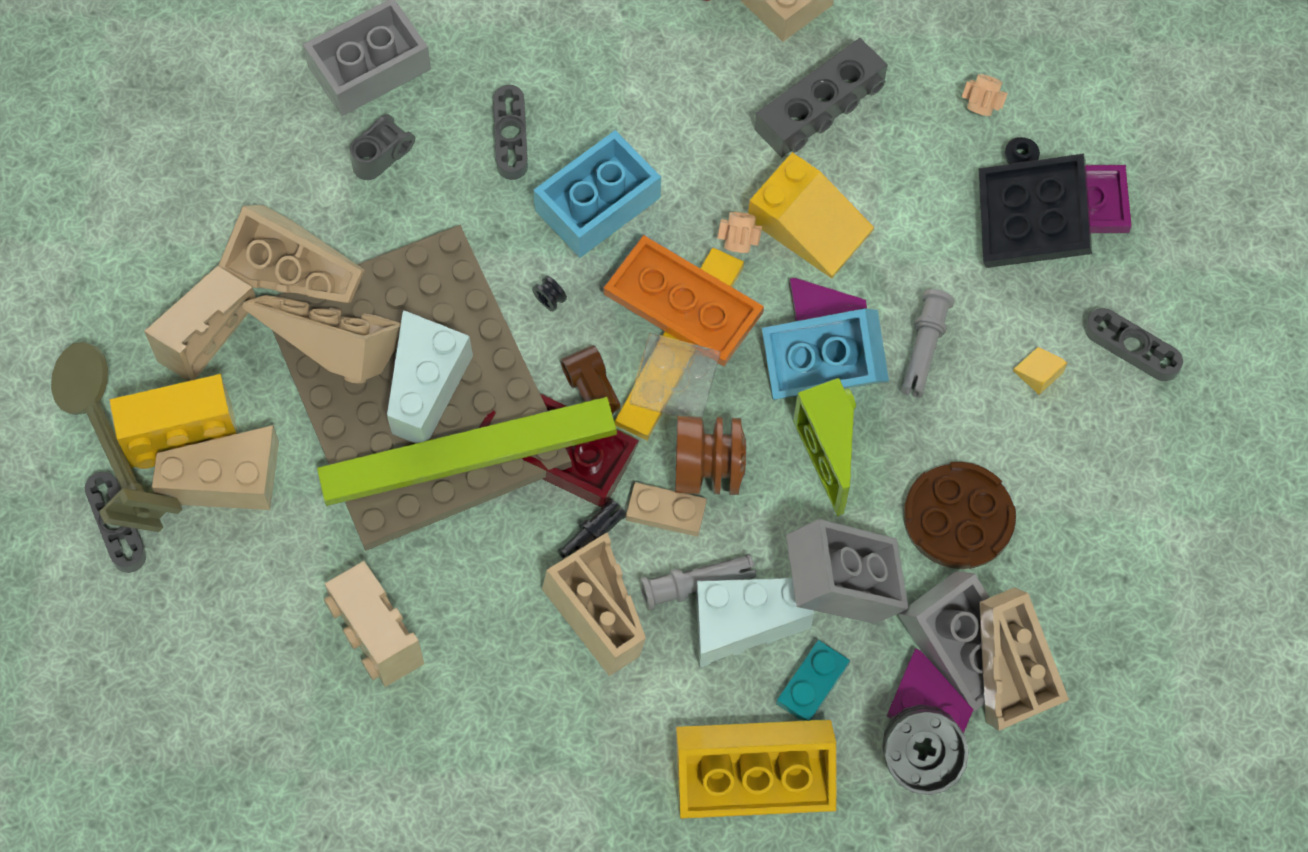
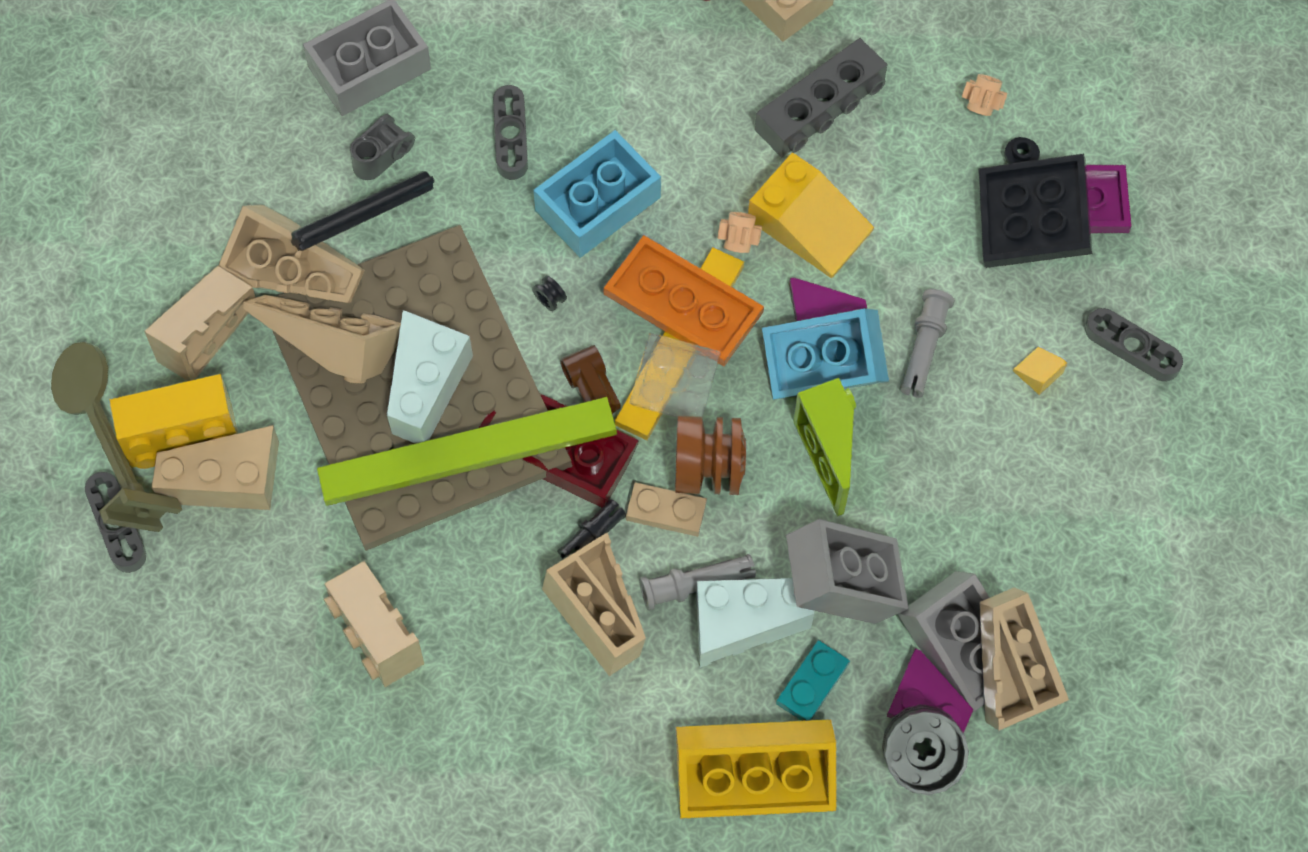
reddish brown tile [904,461,1016,569] -> none
none -> black axle [291,171,435,251]

